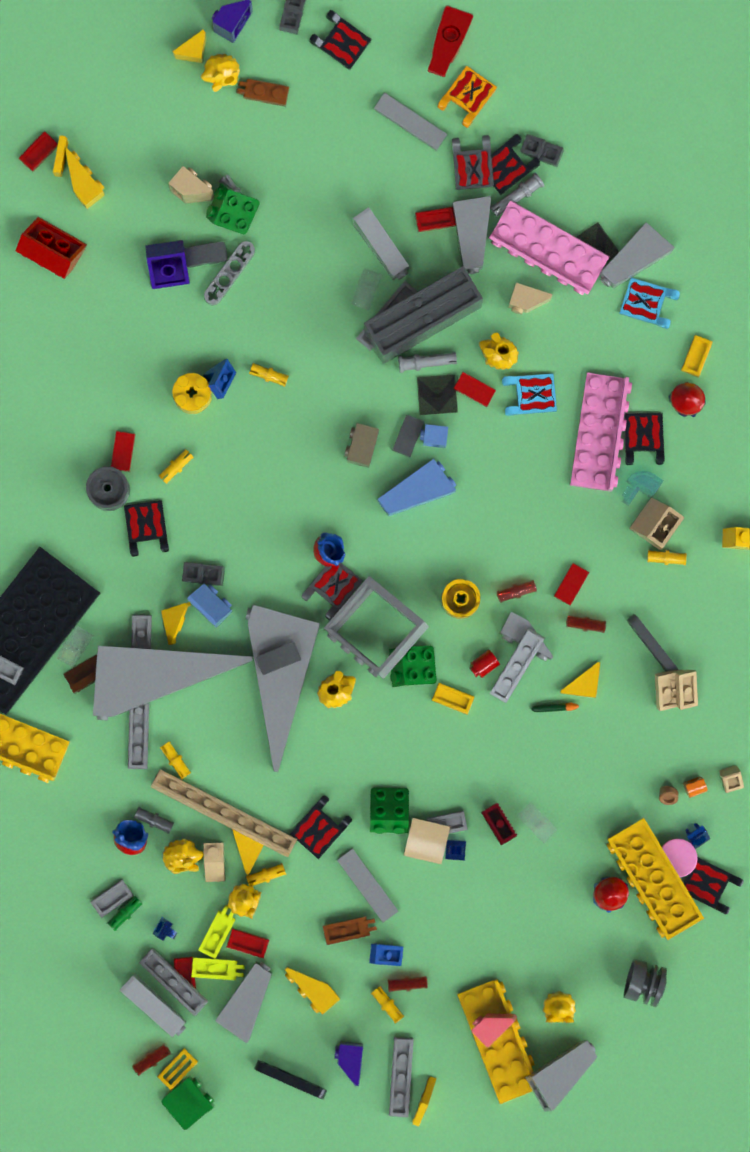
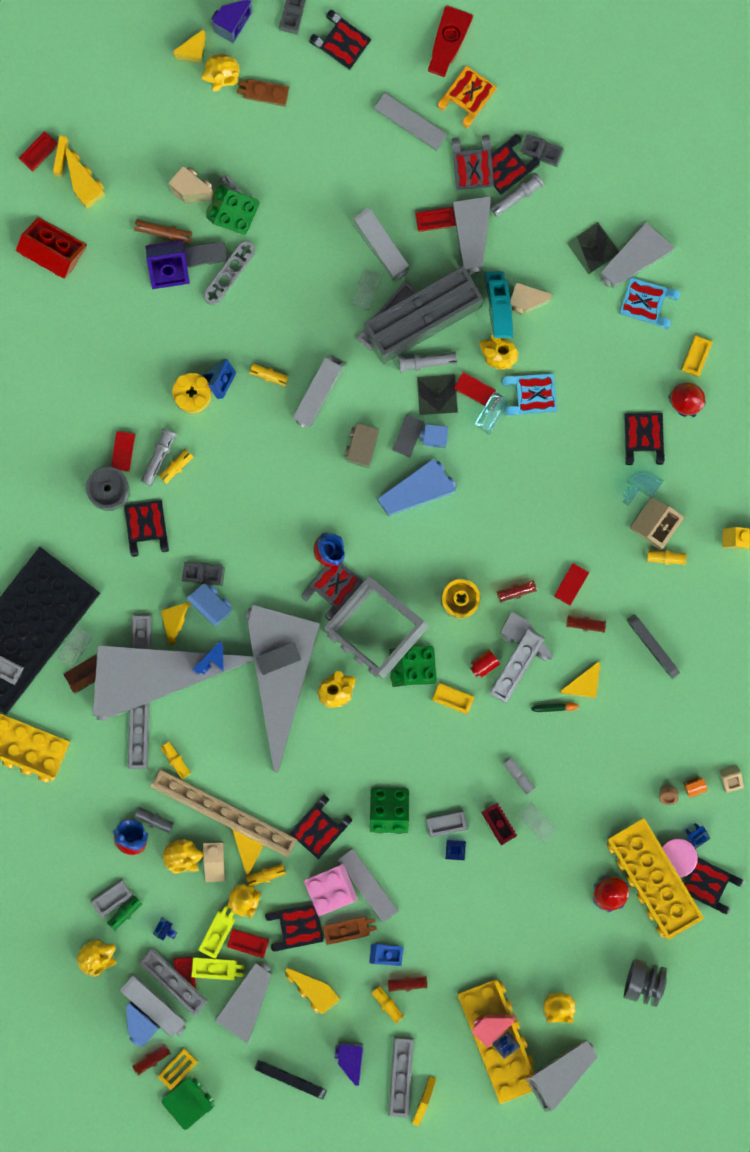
tan slope [404,818,450,864] -> none
bright pink bracket [489,200,610,295] -> none
bright pink bracket [570,373,632,492] -> none
tan slope [655,670,698,711] -> none
none -> yellow animal [76,939,117,977]
none -> medium blue slope [126,1001,160,1047]
none -> dark orange pin [134,219,192,244]
none -> light grey pin [140,428,178,486]
none -> blue slope [193,642,223,675]
none -> flag [265,904,323,952]
none -> light grey slope [293,354,347,428]
none -> bright pink brick [304,864,358,917]
none -> clear light blue slope [474,392,509,435]
none -> teal slope [484,271,513,338]
none -> clear blue tile [492,1031,520,1059]
none -> light grey piece [503,757,535,795]

